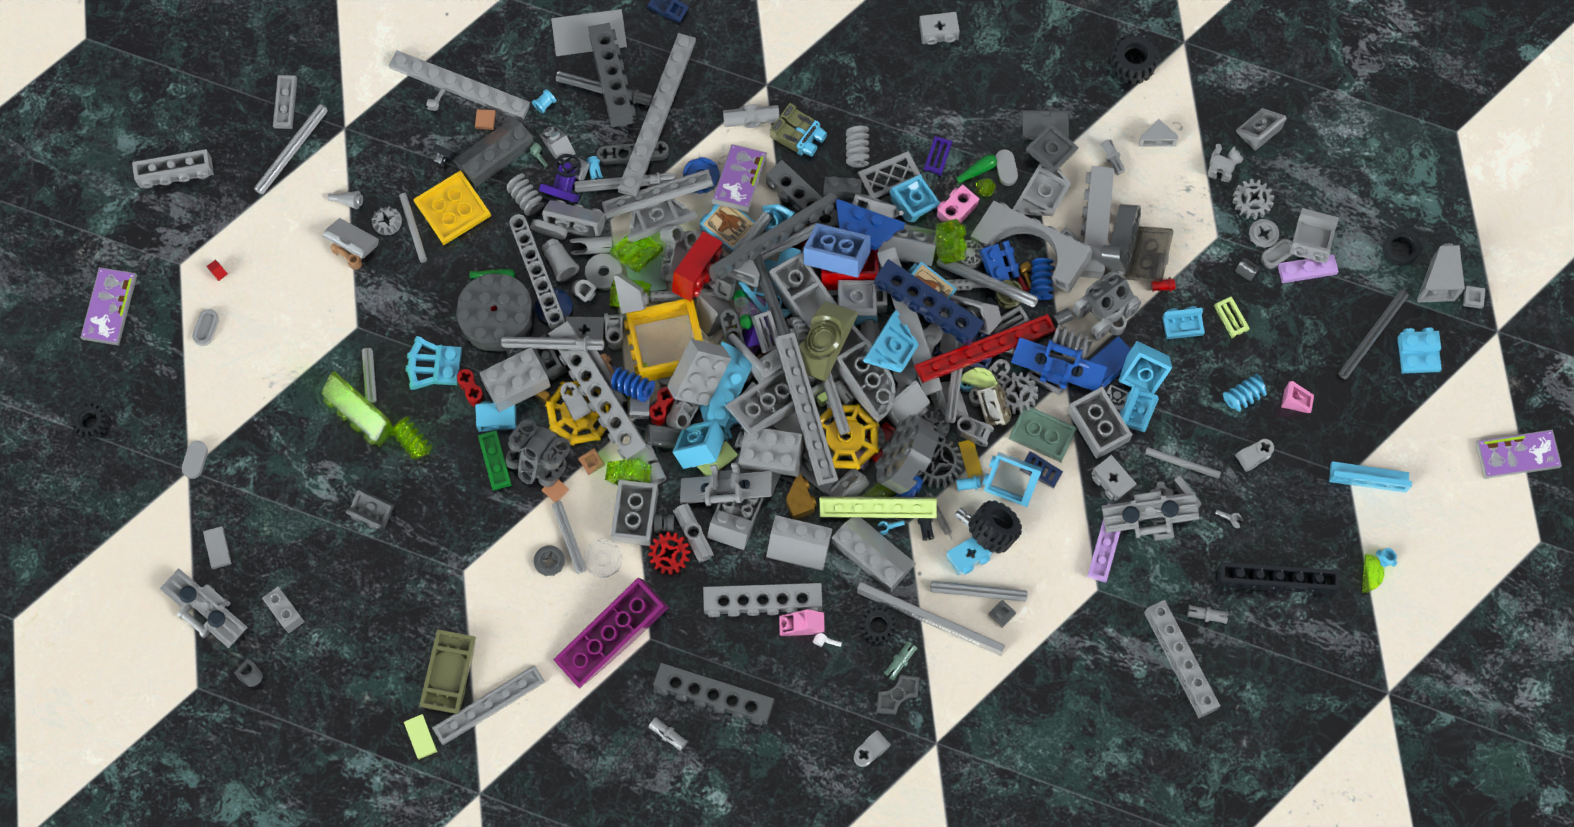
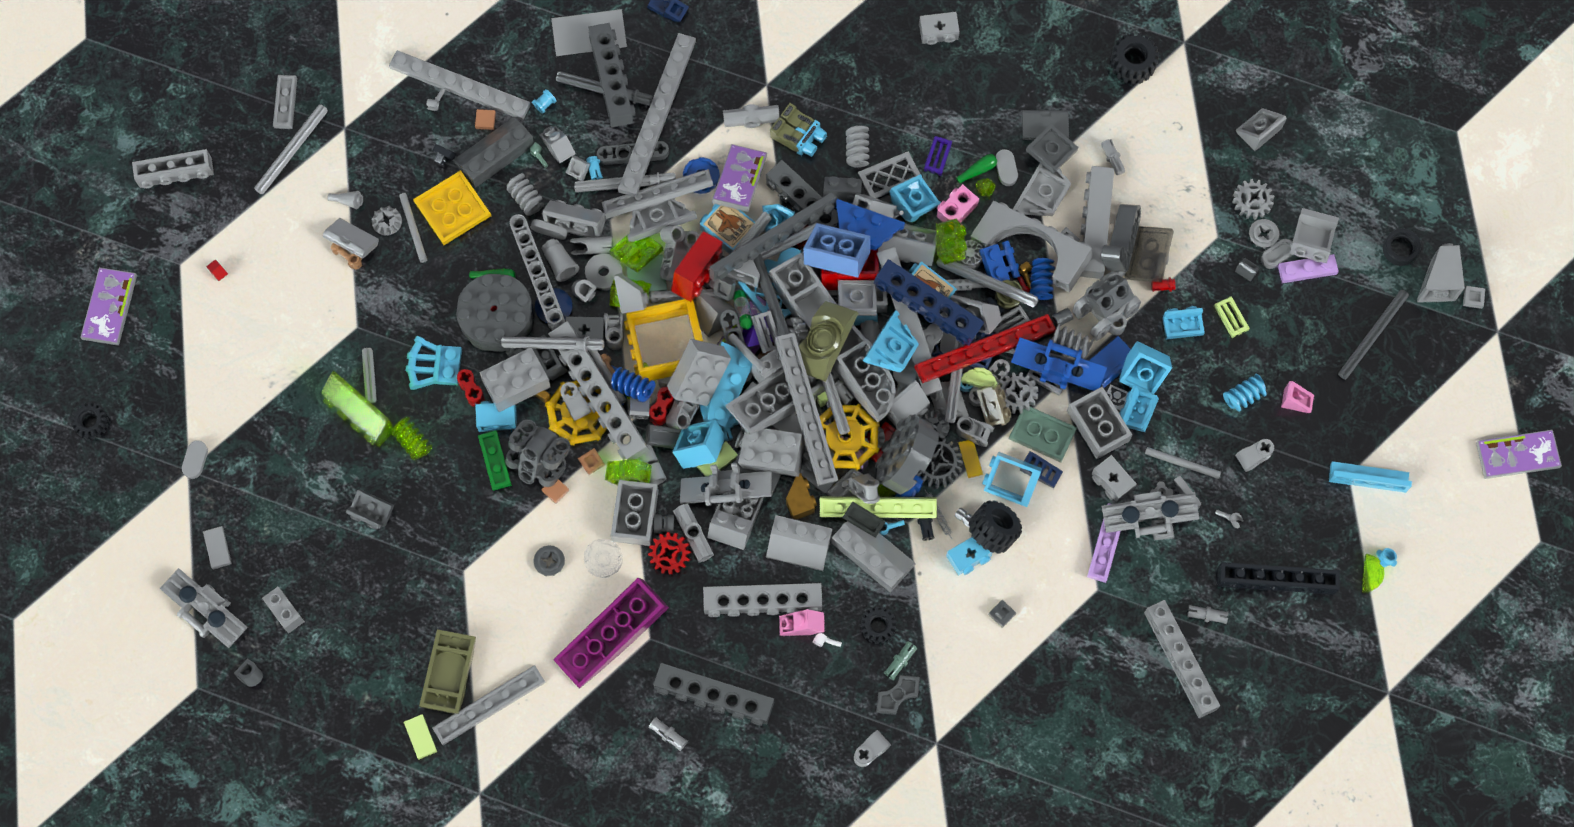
light grey tile [192,309,219,346] -> none
dark purple piece [539,154,581,202] -> none
light grey axle [552,501,586,574] -> none
light grey tile [857,582,1005,656] -> none
light grey axle [930,581,1028,602] -> none
medium azure pin [956,475,981,491] -> none
light grey slope [1139,119,1178,147] -> none
light grey animal [1208,144,1243,183] -> none
medium azure plate [1398,328,1442,373] -> none
none -> pearl dark grey tile [842,501,886,538]
none -> light grey piece [848,473,880,504]

